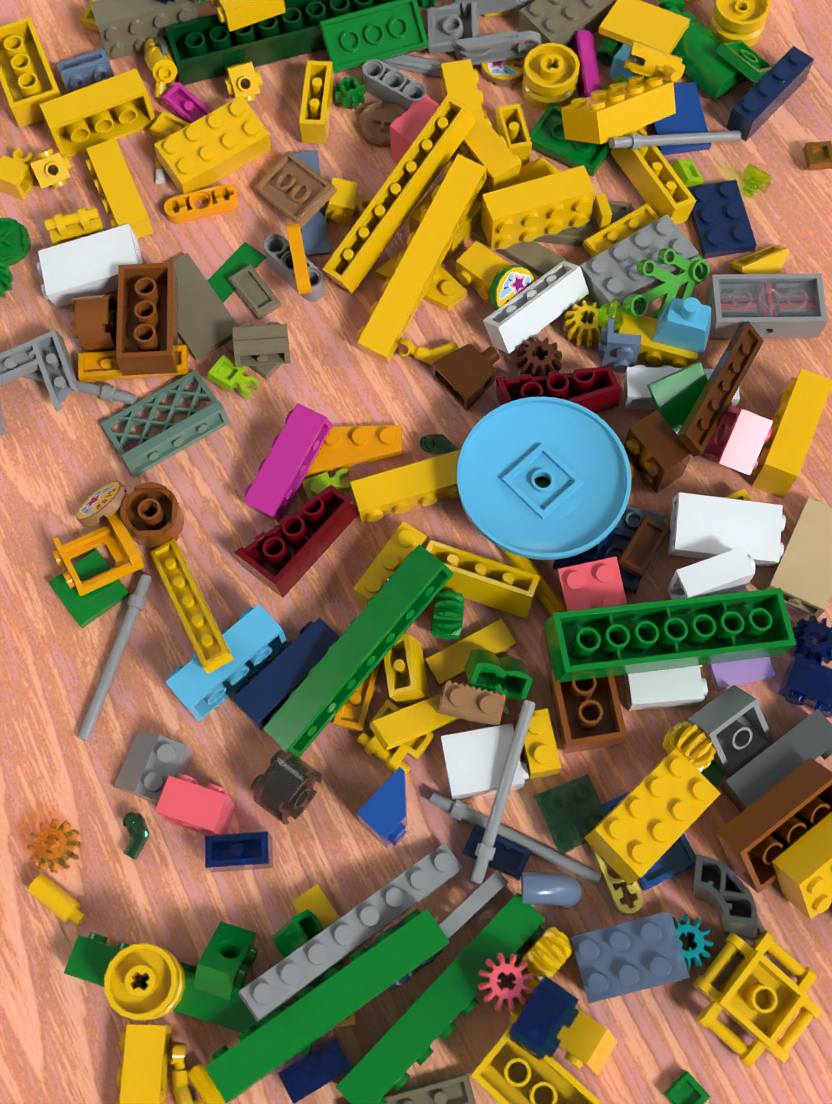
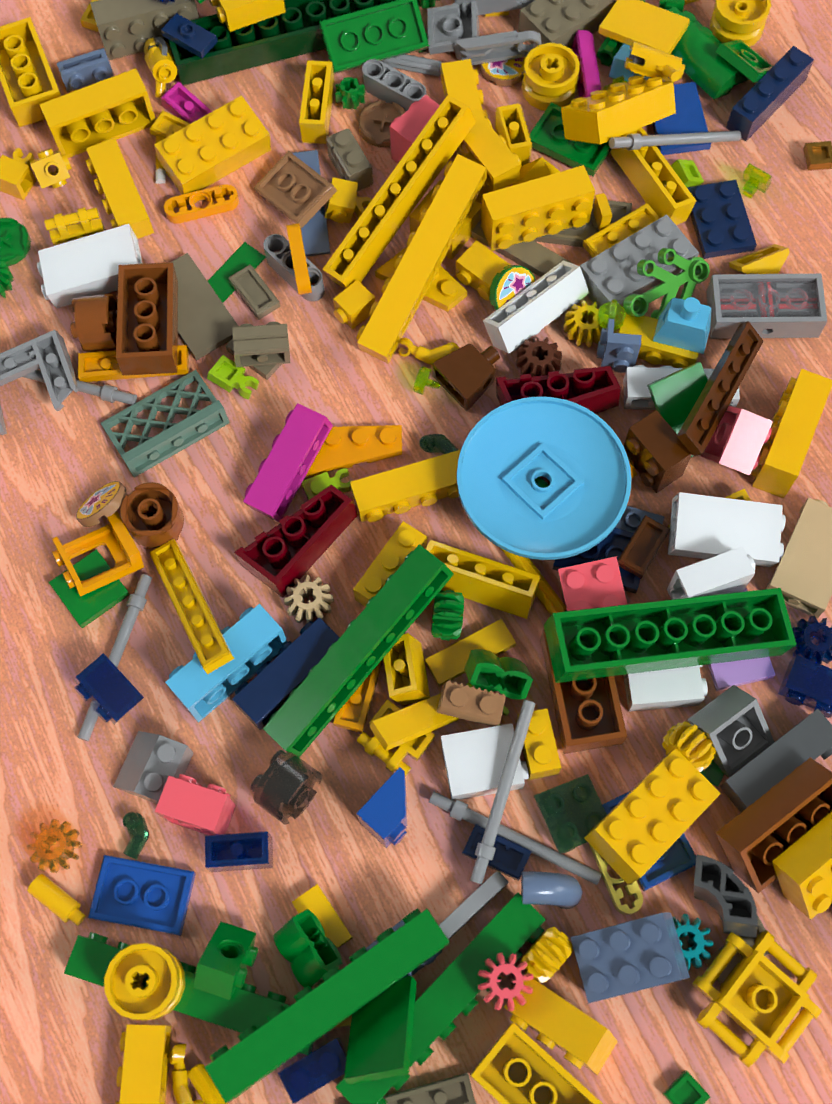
yellow brick [225,61,263,102] -> none
light grey plate [238,843,463,1022] -> none
clear blue brick [505,976,579,1061] -> none
none -> clear blue brick [74,653,144,725]
none -> blue tile [88,855,196,936]
none -> dark blue plate [161,13,218,58]
none -> tan gear [284,575,334,623]
none -> dark tan brick [326,129,373,192]
none -> yellow brick [333,280,375,330]
none -> green tile [344,976,417,1085]
none -> clear neon green tile [413,366,440,395]

